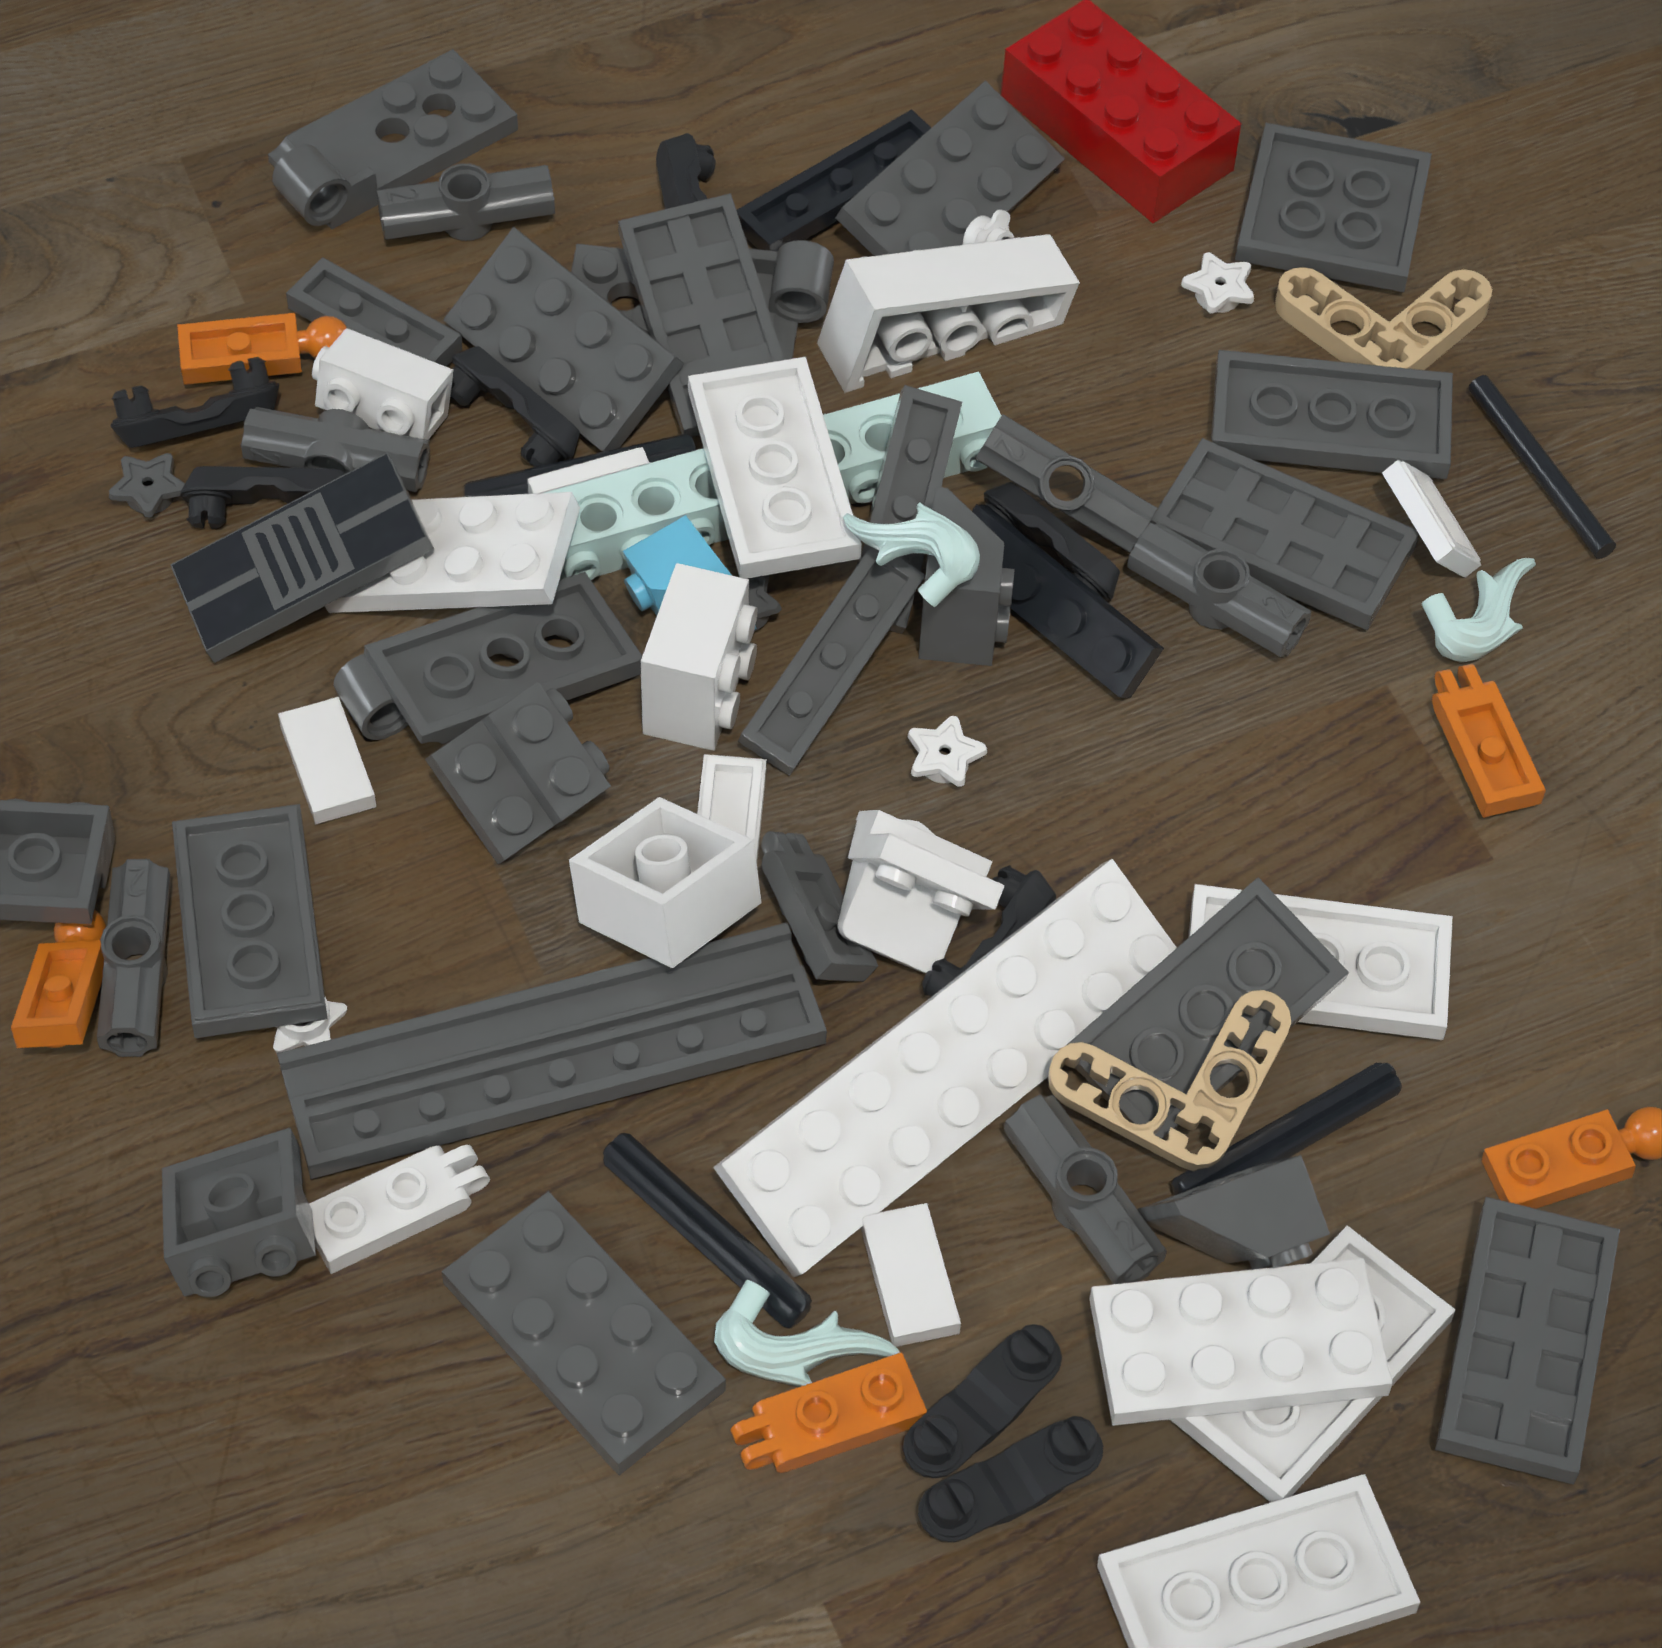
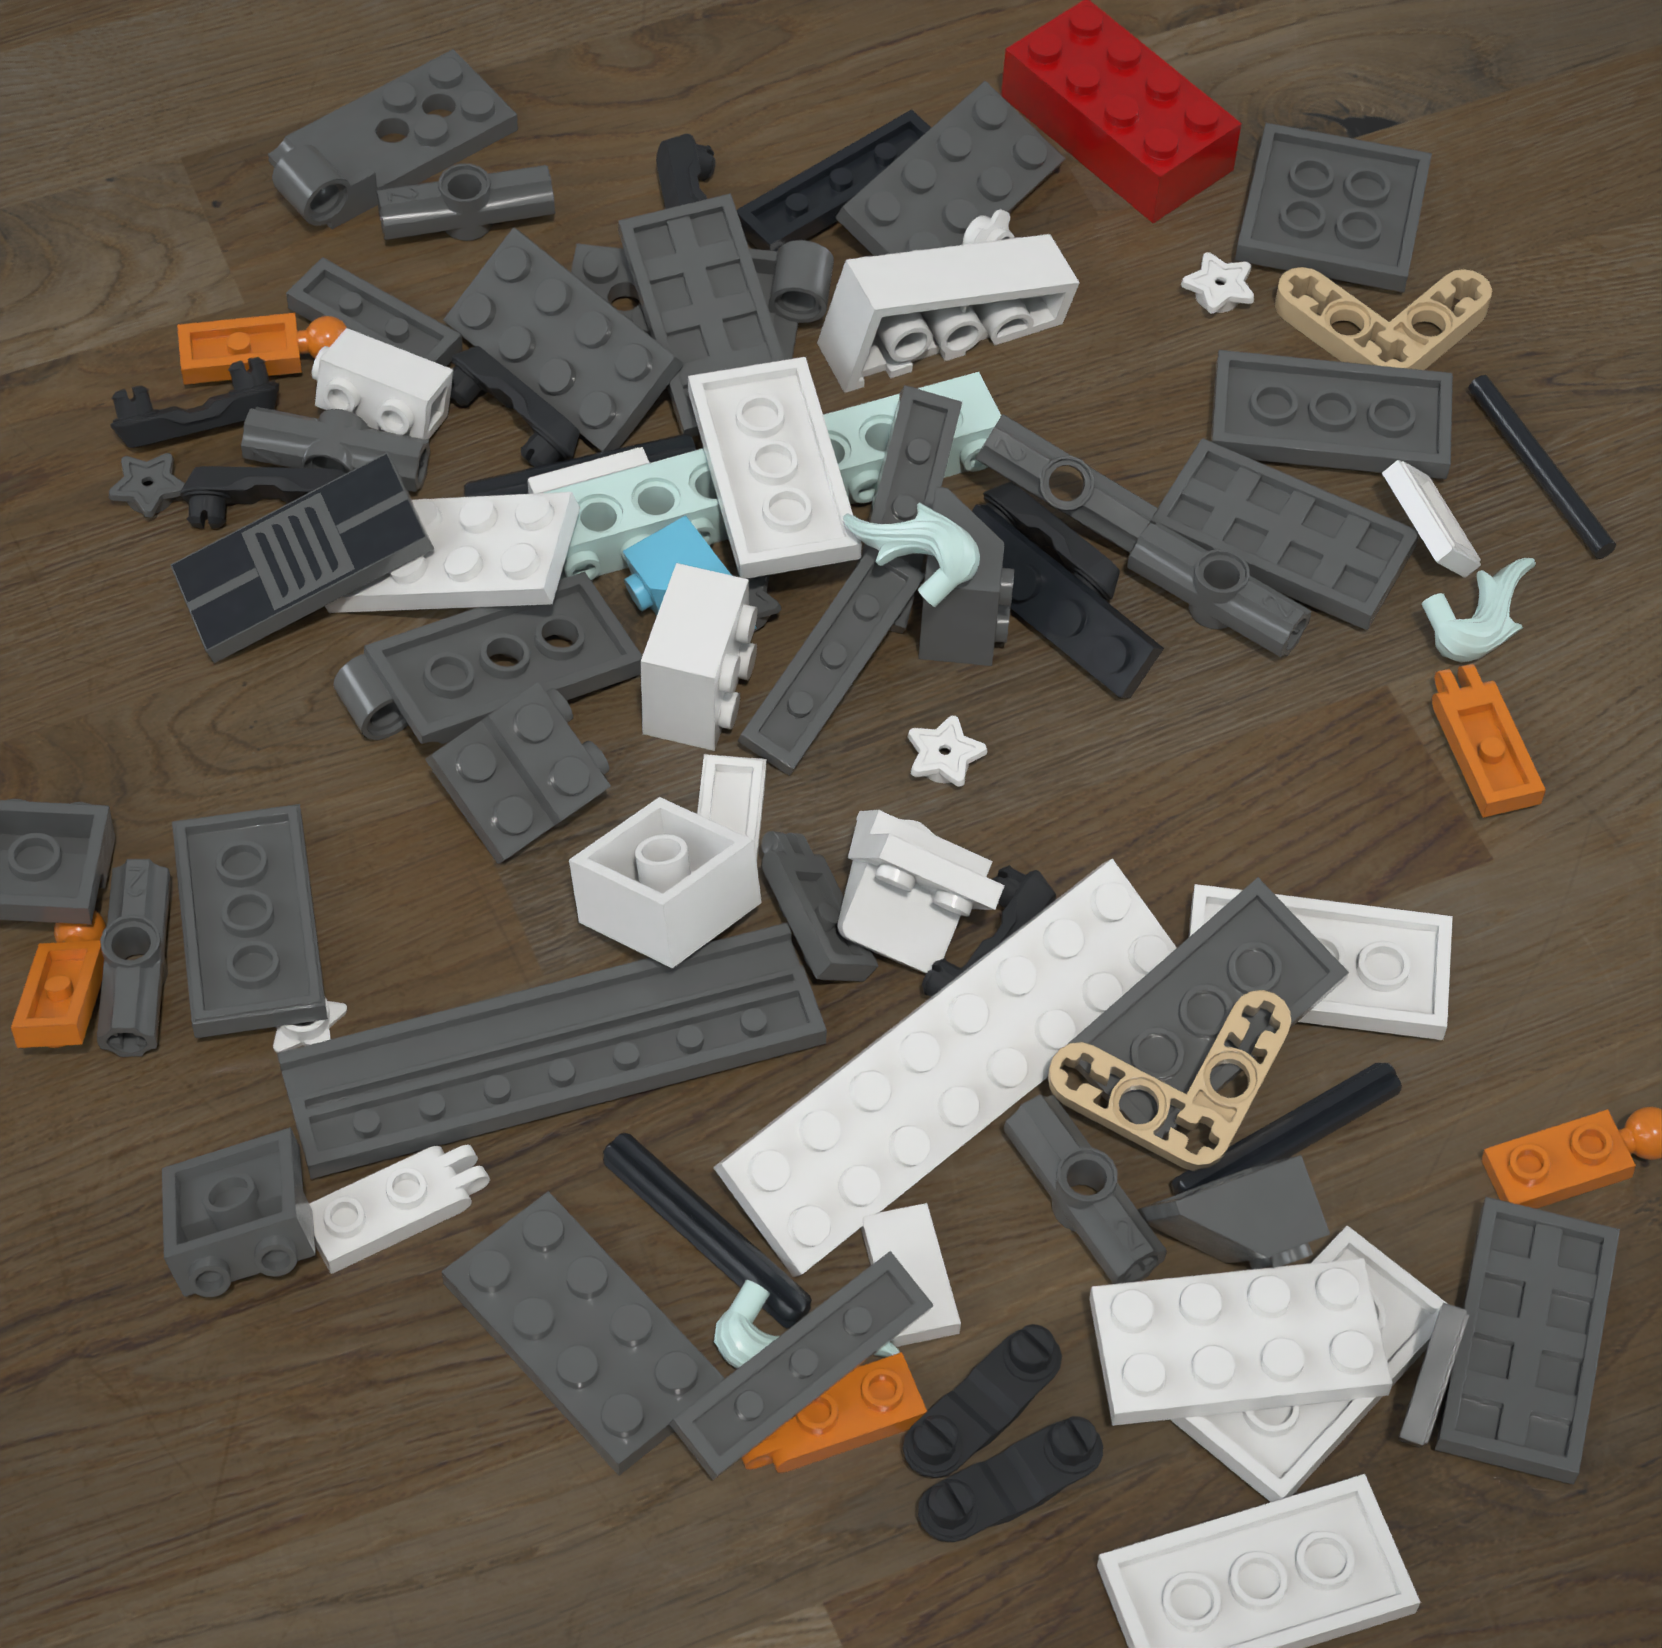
white tile [278,697,376,825] -> none
none -> dark grey plate [670,1251,934,1480]
none -> tile [1398,1302,1469,1448]

